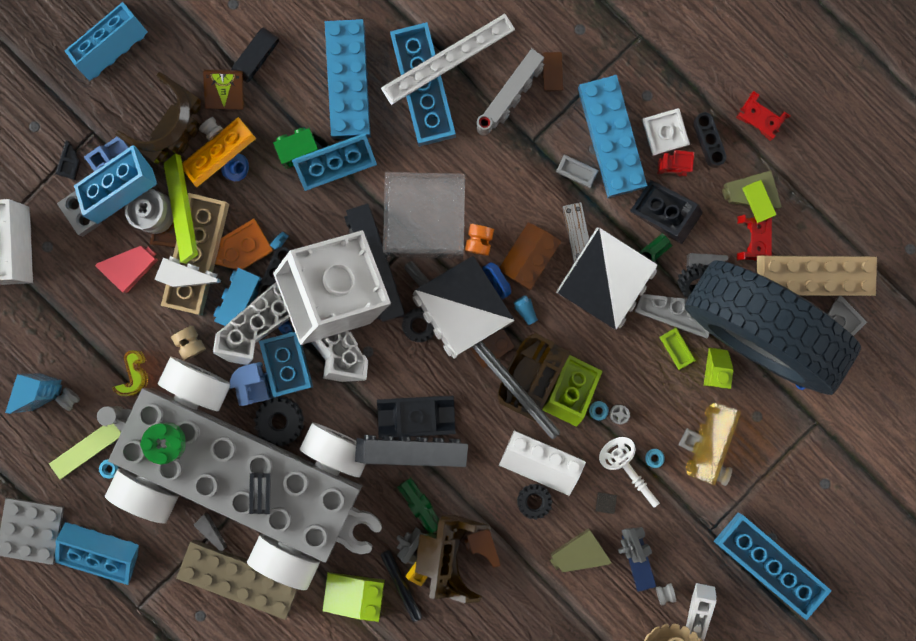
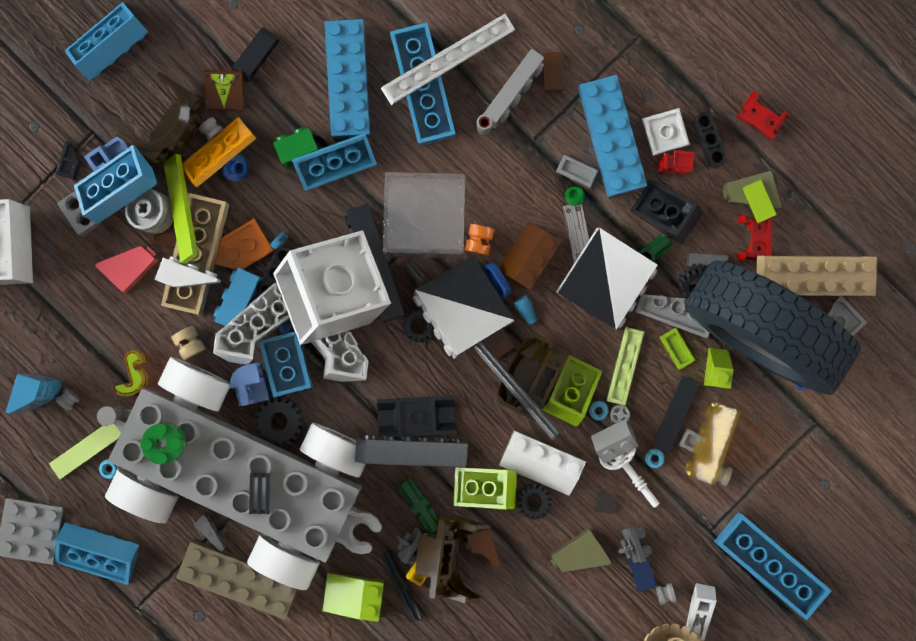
none -> lime slope [454,467,517,509]
none -> green tile [565,187,584,206]
none -> light grey brick [591,419,638,463]
none -> yellowish green tile [606,327,645,406]
none -> black tile [651,376,700,454]

